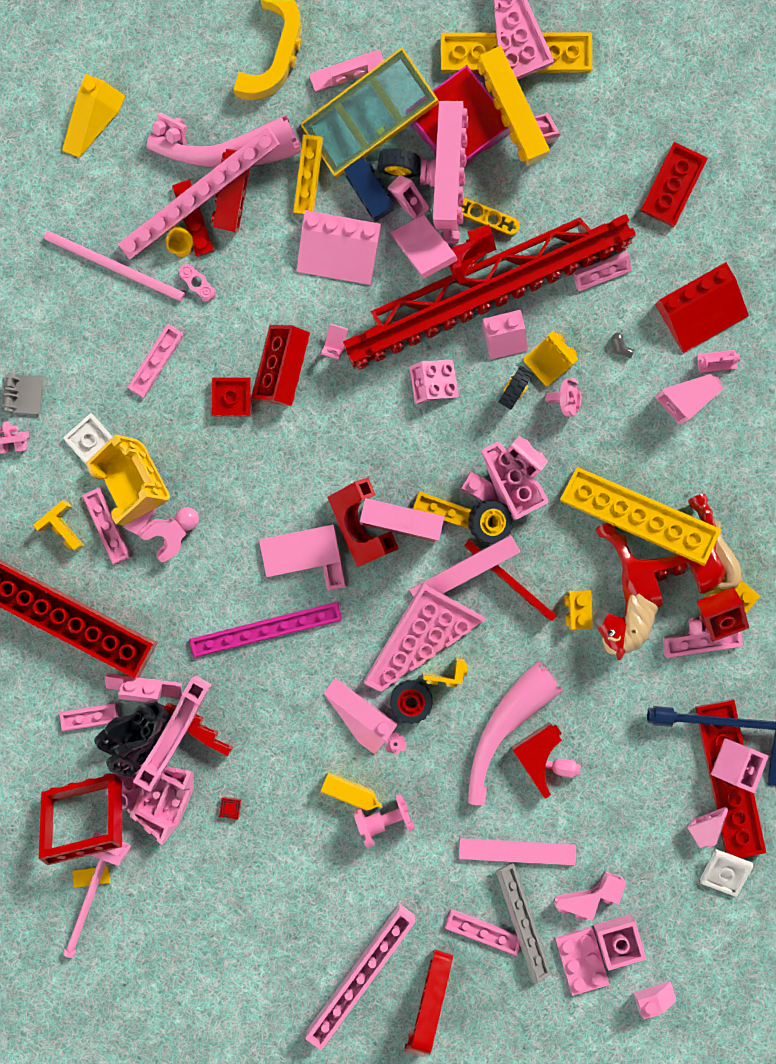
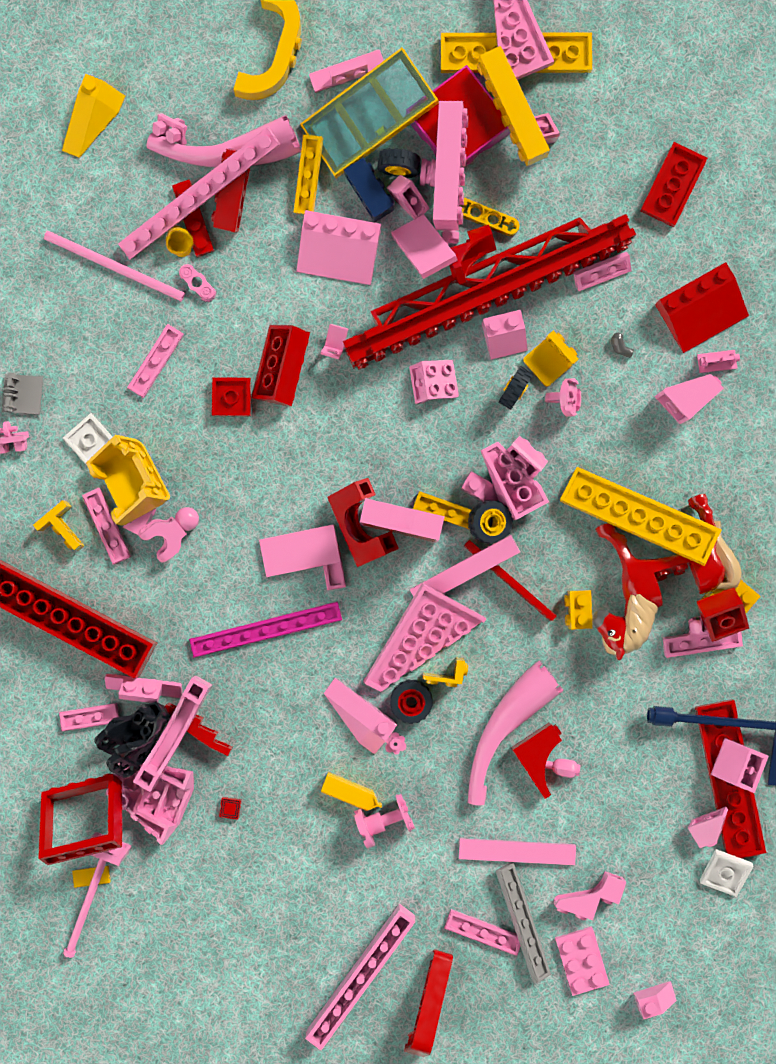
bright pink brick [593,914,646,970] -> none

